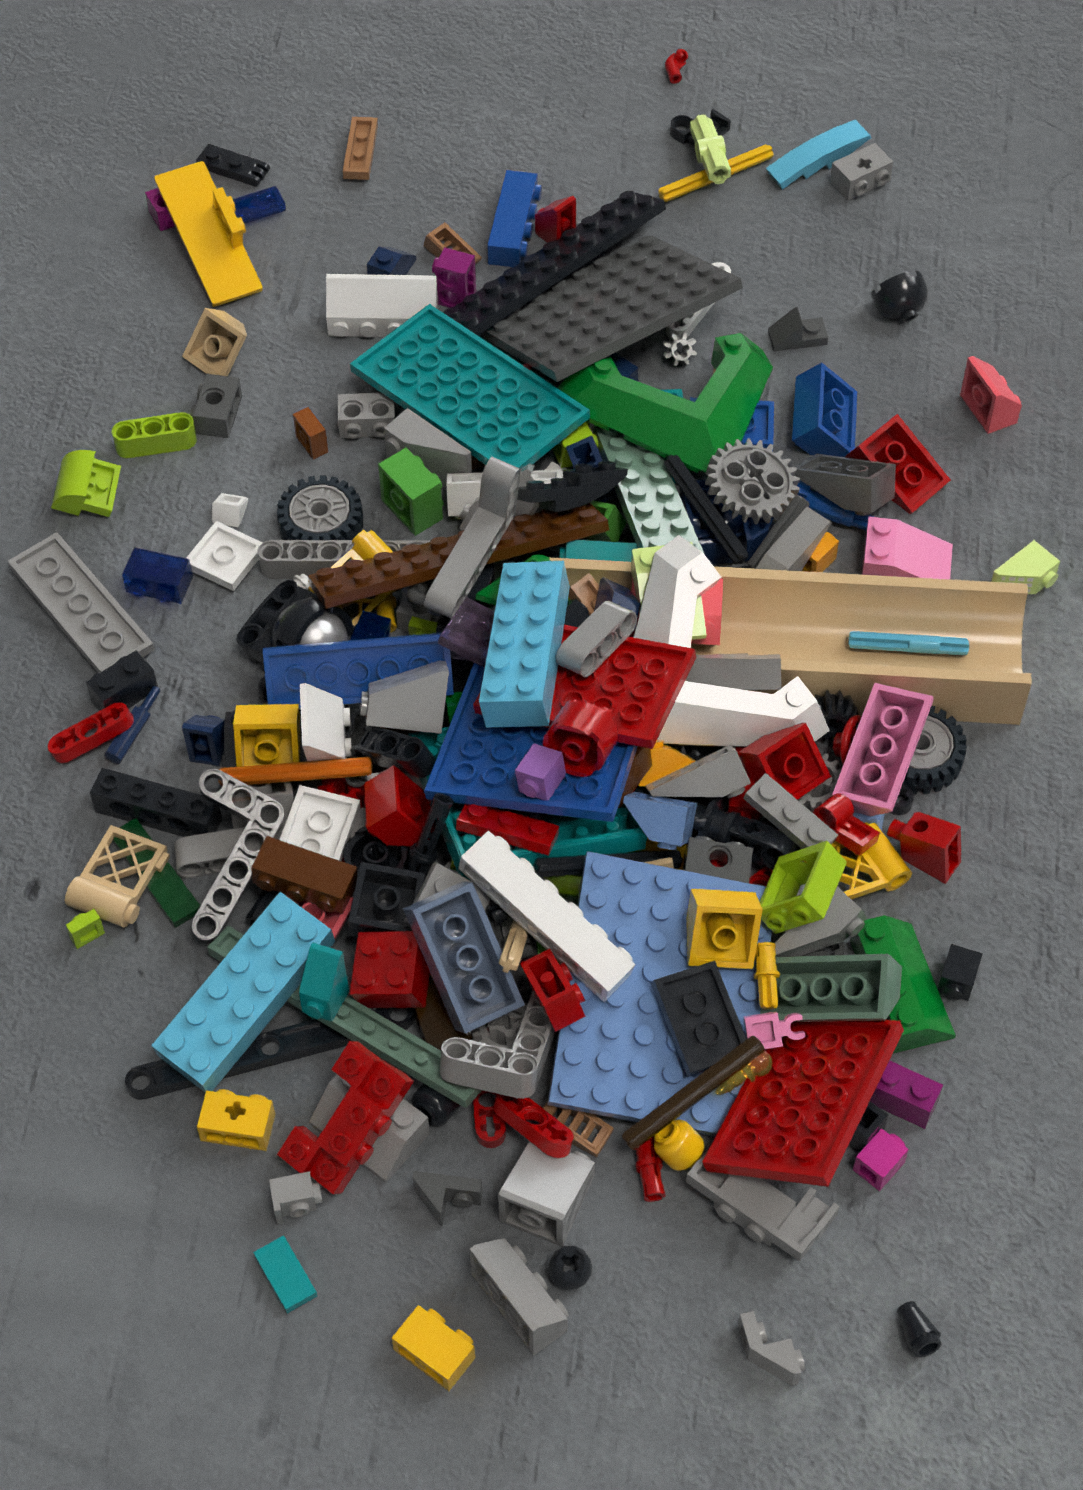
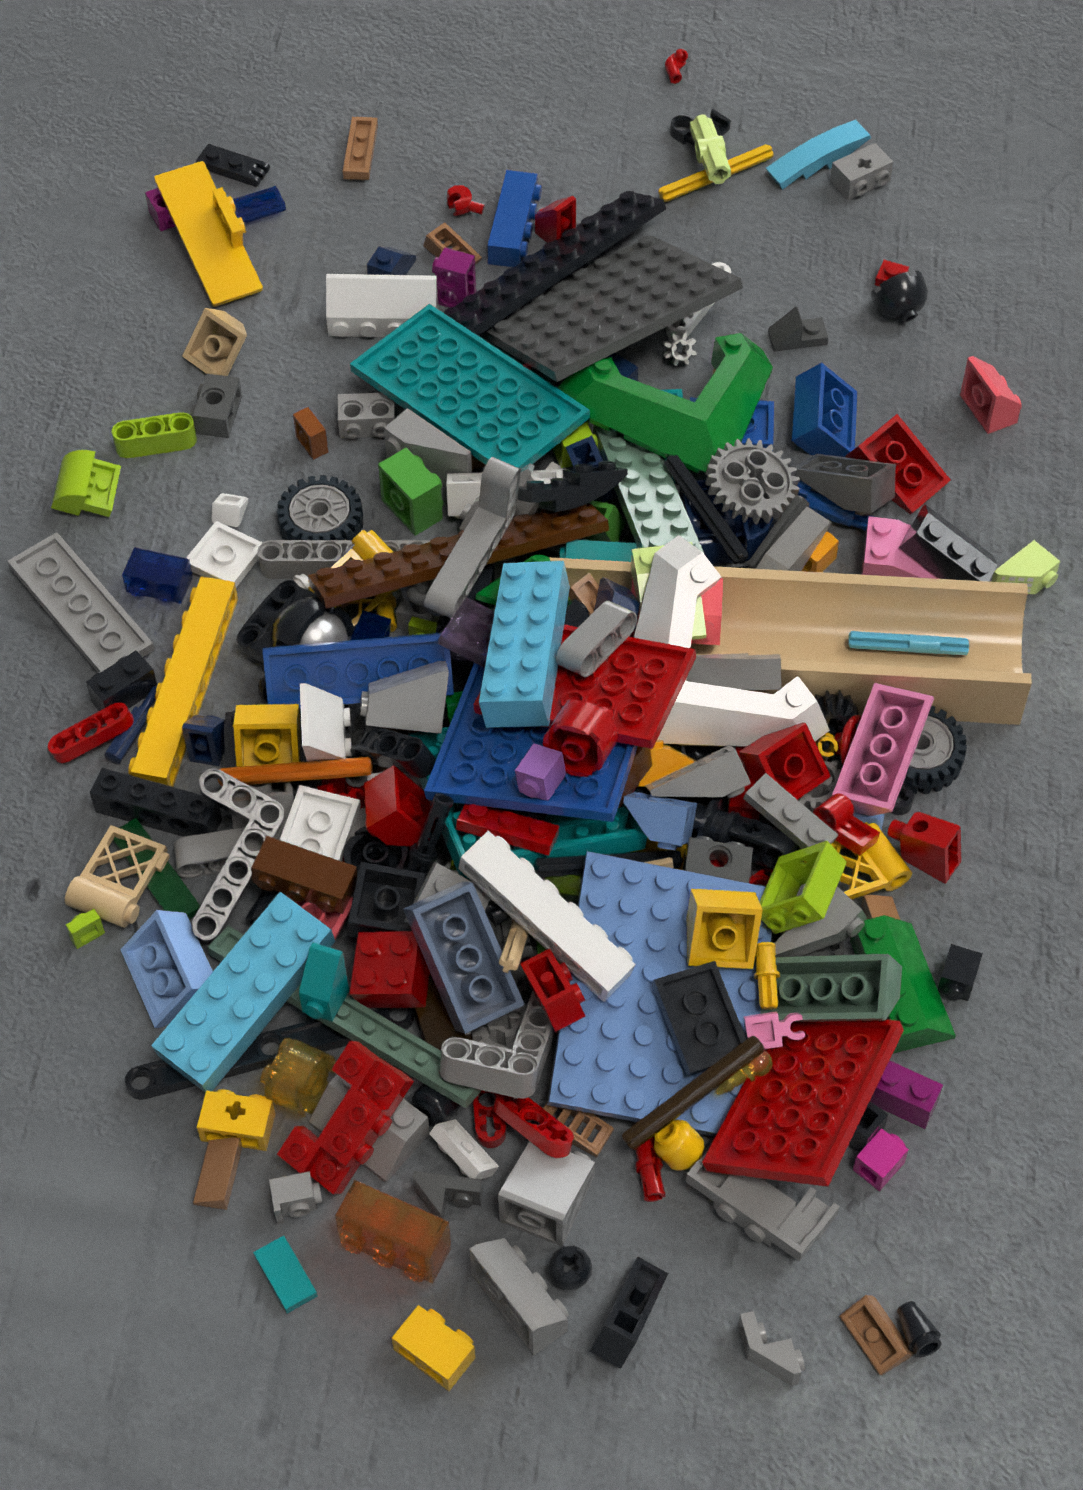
none -> light blue slope [120,910,213,1028]
none -> yellow brick [128,576,238,787]
none -> medium nougat slope [193,1137,242,1210]
none -> clear yellow brick [260,1038,336,1117]
none -> clear orange brick [335,1180,451,1284]
none -> white plate [429,1119,499,1179]
none -> red piece [447,185,485,216]
none -> black slope [590,1257,669,1369]
none -> yellow pin [815,733,838,757]
none -> medium nougat slope [839,1295,914,1375]
none -> medium nougat slope [861,894,900,920]
none -> red plate [875,259,909,287]
none -> black slope [899,504,998,582]

